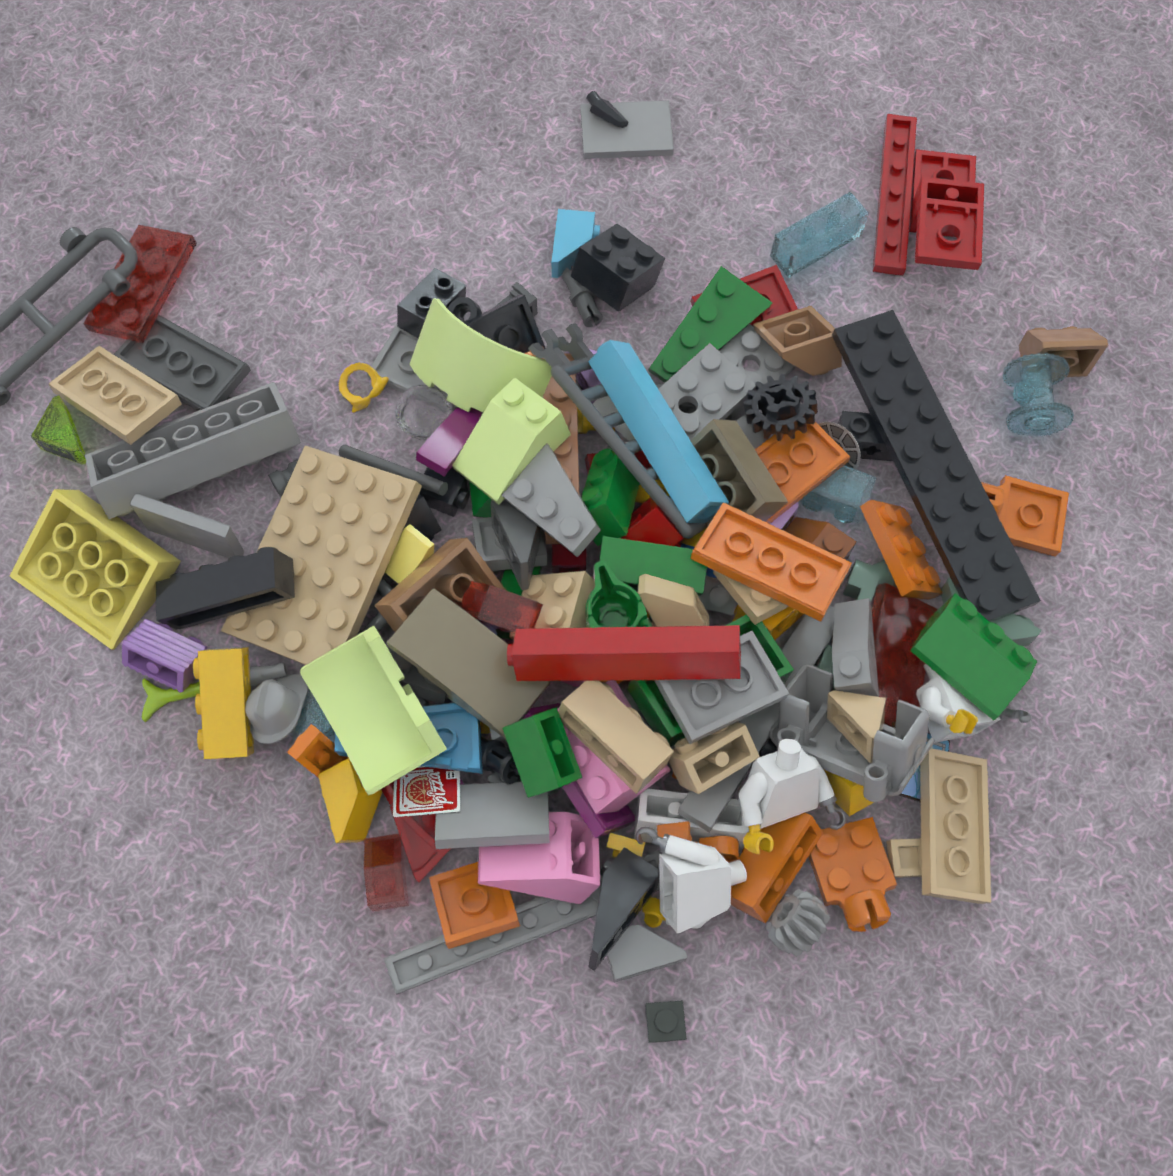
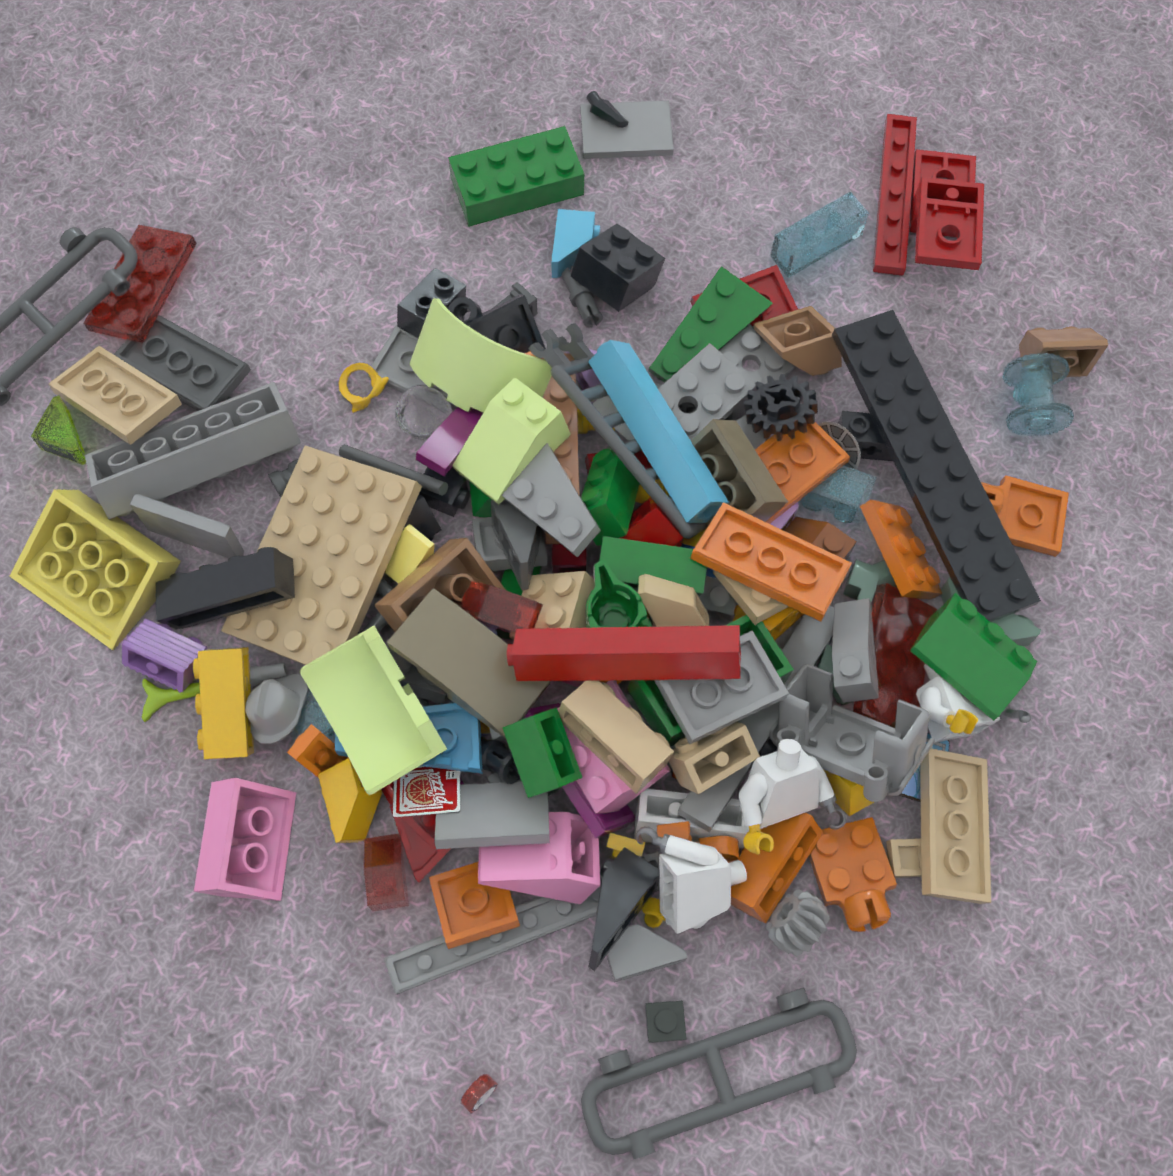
tan slope [827,690,886,763] -> none
none -> bright pink slope [194,778,296,901]
none -> green brick [448,126,585,227]
none -> clear red tile [461,1074,498,1113]
none -> dark grey bar [581,987,857,1159]

